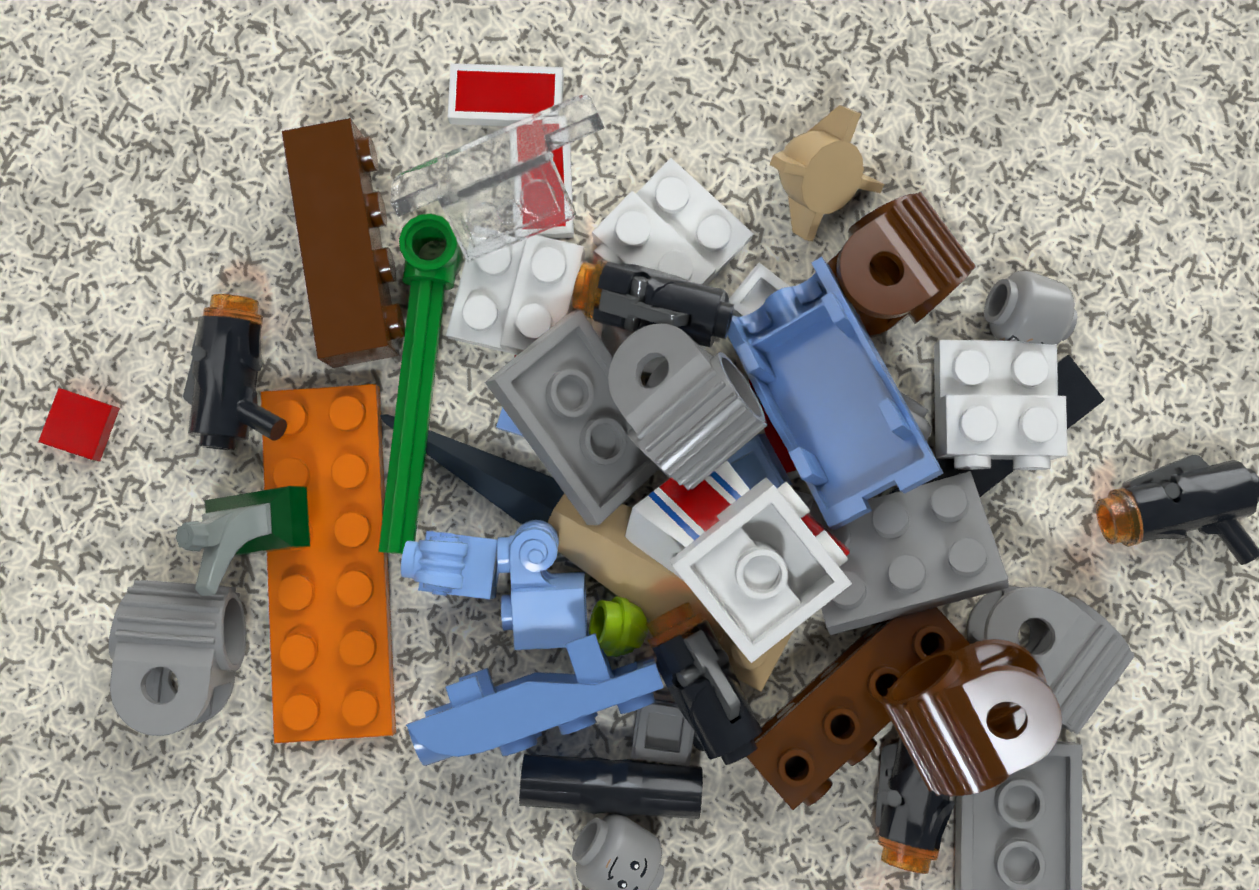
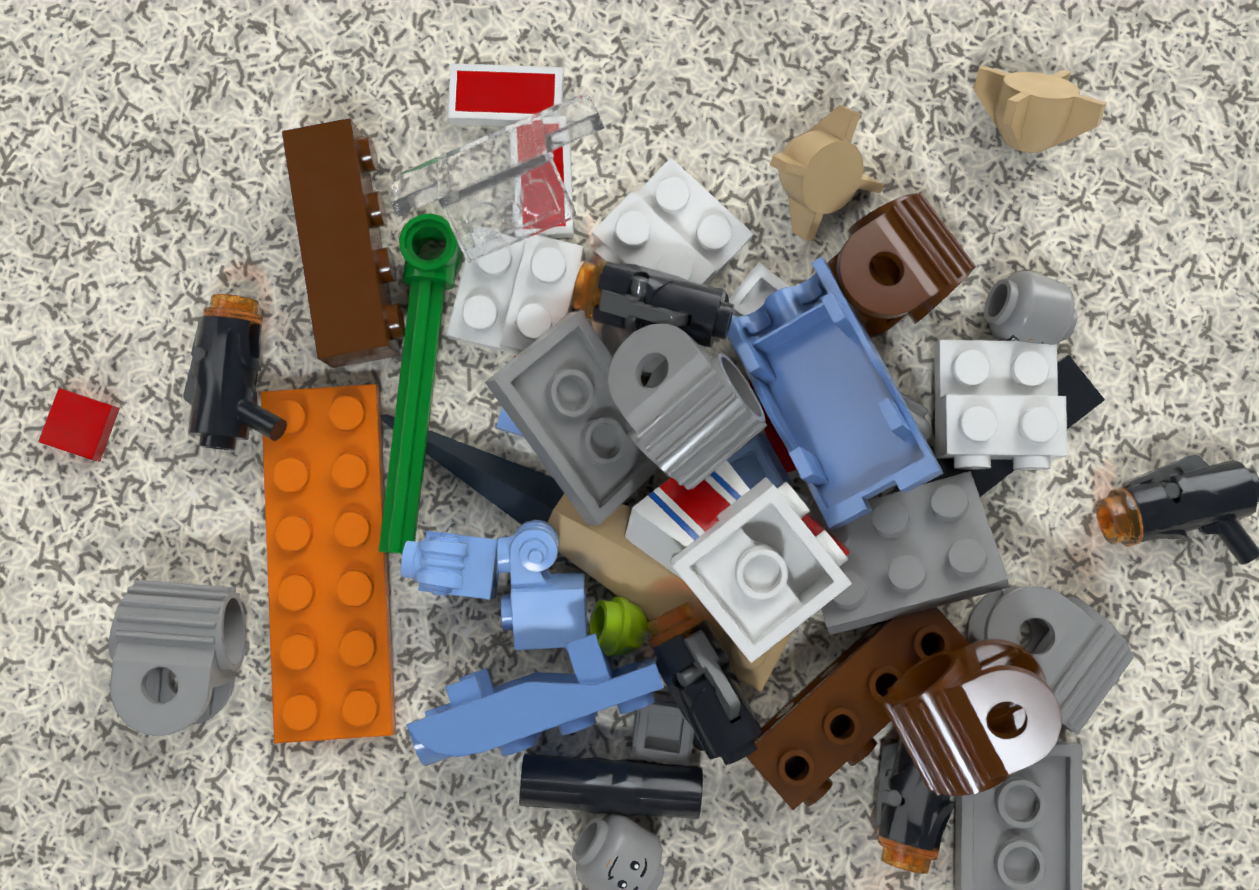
piece [176,486,310,596] -> none
none -> tan piece [973,66,1107,153]

